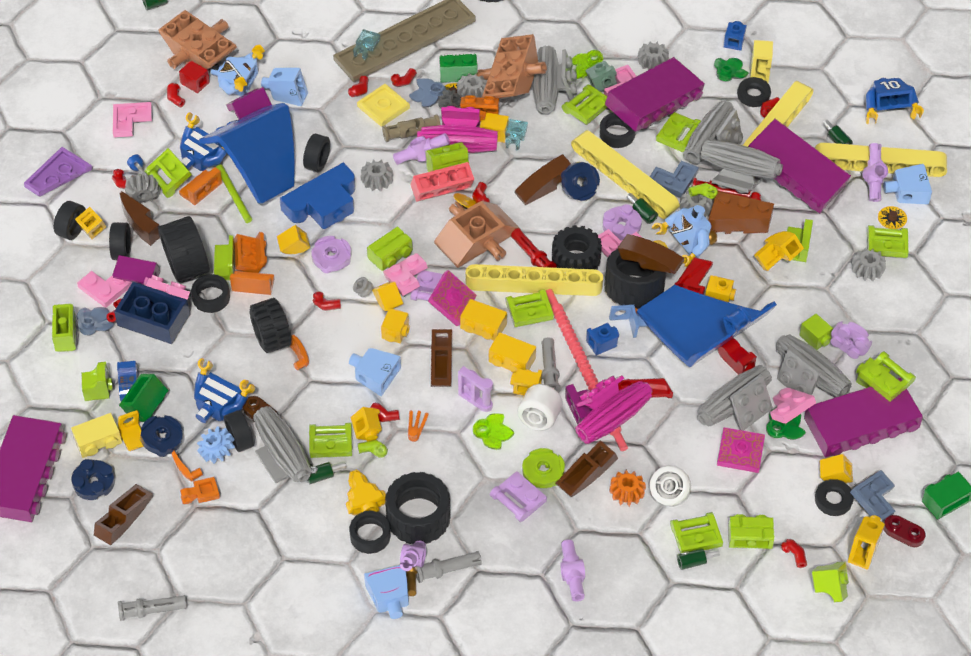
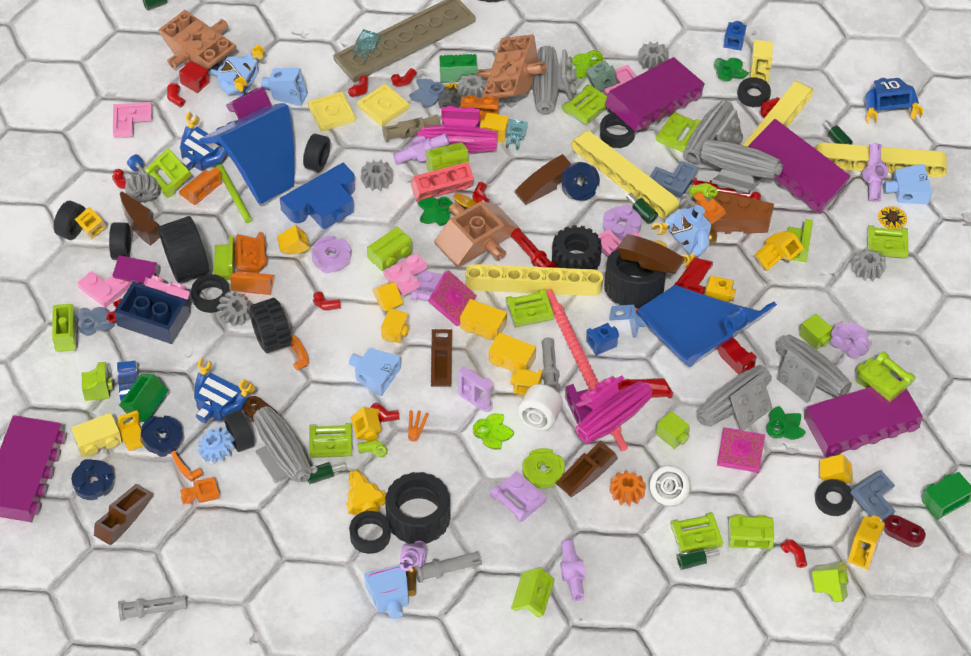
medium lavender wing [24,147,92,197] -> none
light grey bush [353,277,373,297] -> none
bright pink plate [770,388,816,424] -> none
none -> light grey gear [217,291,251,326]
none -> light yellow tile [307,91,356,132]
none -> green plate [417,197,453,226]
none -> lime panel [511,567,555,617]
none -> lime brick [656,411,690,449]
none -> orange plate [693,192,726,225]

